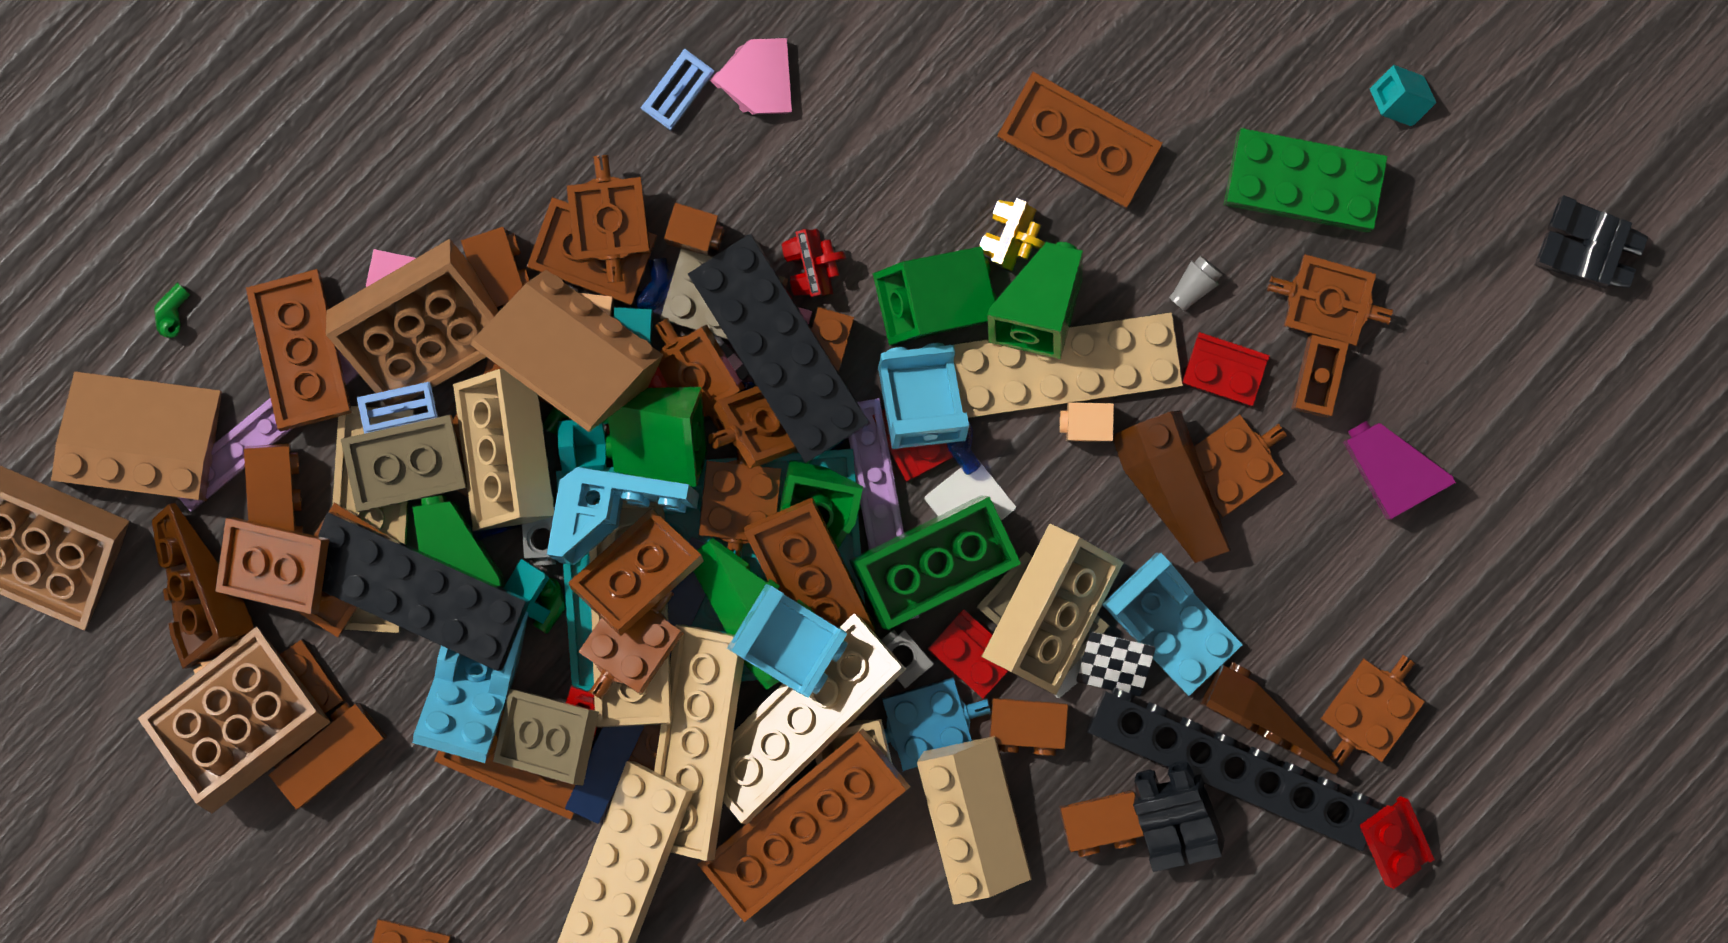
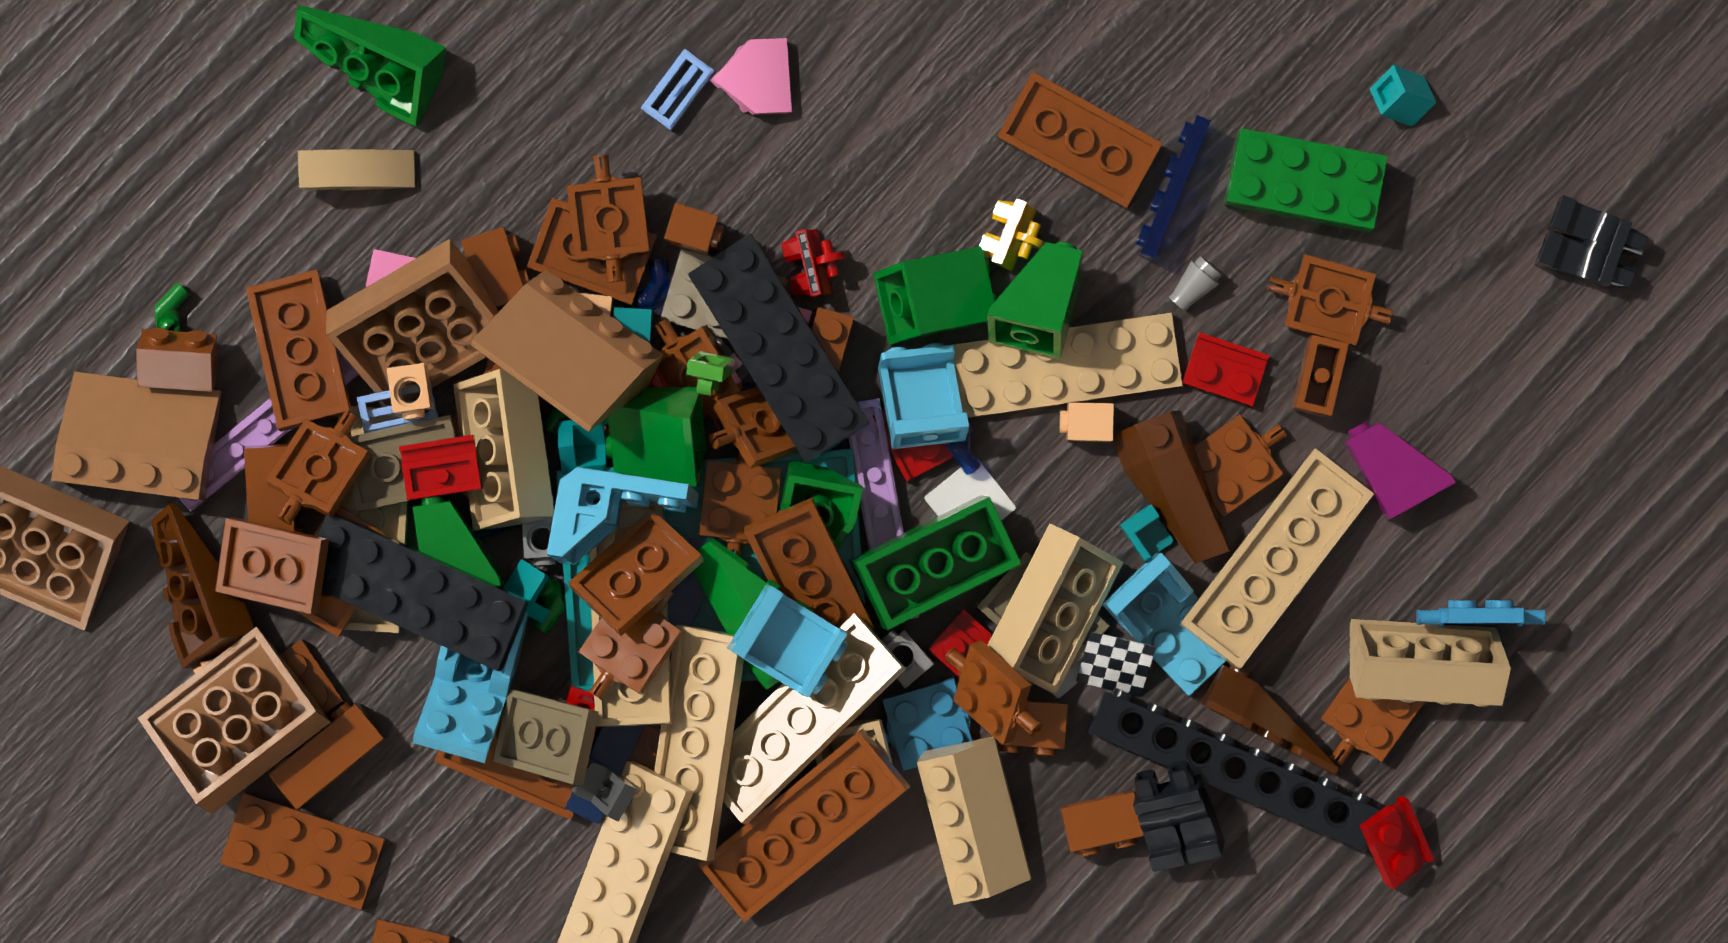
none -> brick [136,328,218,392]
none -> dark orange plate [220,792,386,910]
none -> dark orange plate [266,410,371,525]
none -> green wedge [294,5,446,127]
none -> tan slope [298,149,416,191]
none -> light nougat brick [387,363,434,420]
none -> red plate [399,435,483,500]
none -> dark grey bracket [572,760,637,822]
none -> bright green tile [686,351,735,396]
none -> dark orange plate [945,640,1043,745]
none -> teal panel [1118,504,1173,562]
none -> clear blue plate [1135,115,1211,261]
none -> tan plate [1179,448,1374,670]
none -> tan slope [1350,619,1511,707]
none -> dark azure plate [1416,600,1546,627]

